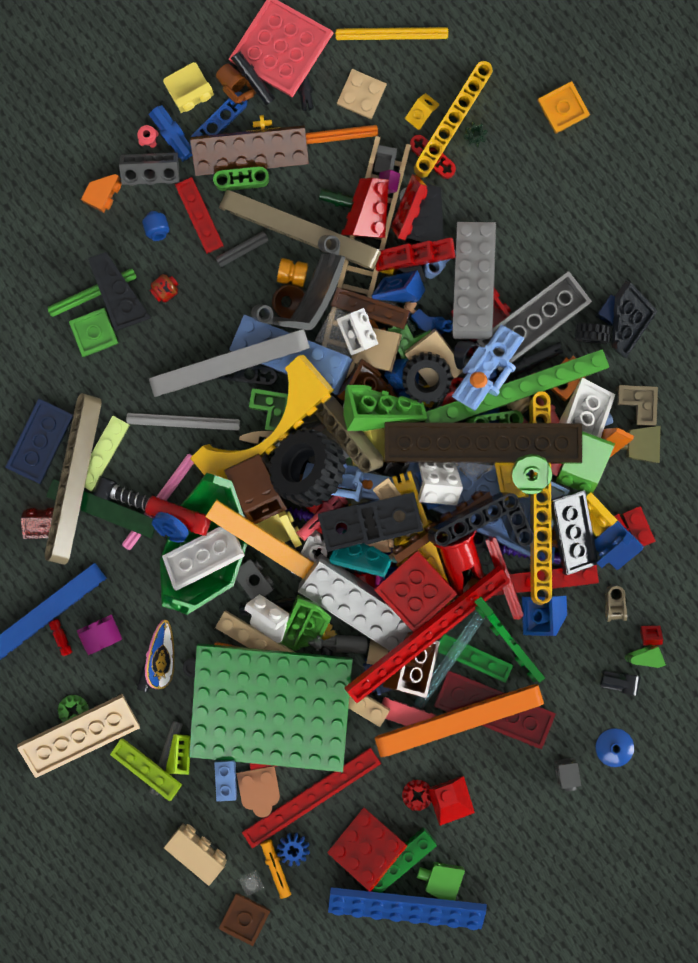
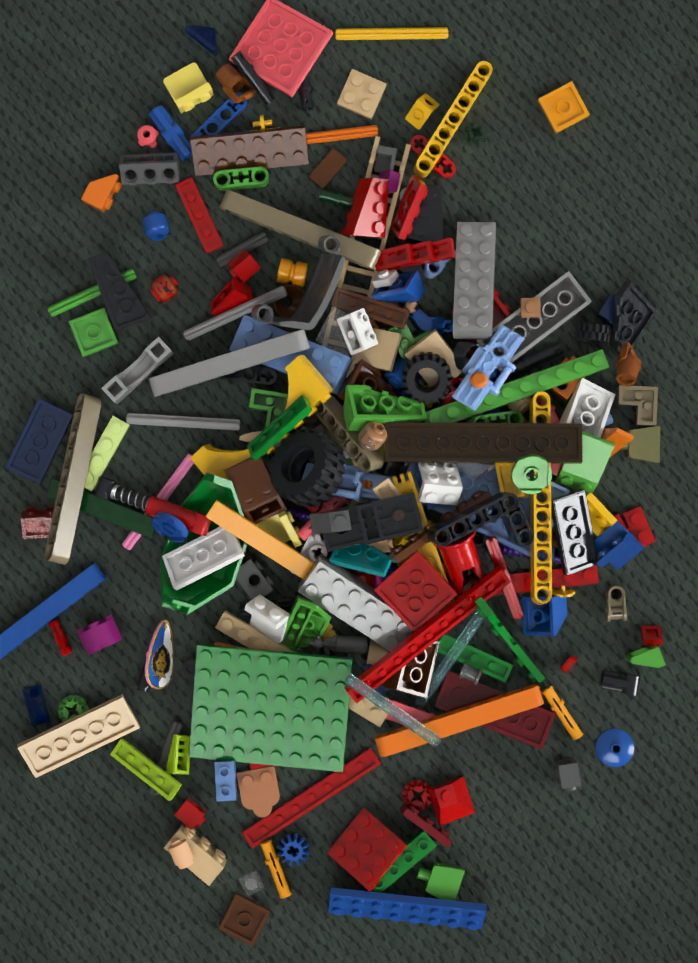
none -> clear blue slope [22,684,50,726]
none -> light grey arch [101,337,174,404]
none -> light nougat brick [168,838,194,869]
none -> red brick [175,797,206,830]
none -> light grey axle [183,286,287,340]
none -> clear blue slope [185,25,218,56]
none -> red slope [210,278,253,316]
none -> red brick [227,249,261,283]
none -> green plate [247,395,312,461]
none -> reddish brown tile [309,148,348,189]
none -> dark grey slope [310,508,352,534]
none -> clear light blue axle [345,674,441,747]
none -> medium nougat head [358,421,387,451]
none -> white plate [372,269,399,288]
none -> dark red plate [399,803,452,848]
none -> dark grey bush [458,662,483,685]
none -> medium nougat plate [520,298,541,318]
none -> light orange pin [542,686,583,741]
none -> yellow plant [552,585,575,597]
none -> red tile [560,655,577,674]
none -> dark orange piece [616,342,642,386]

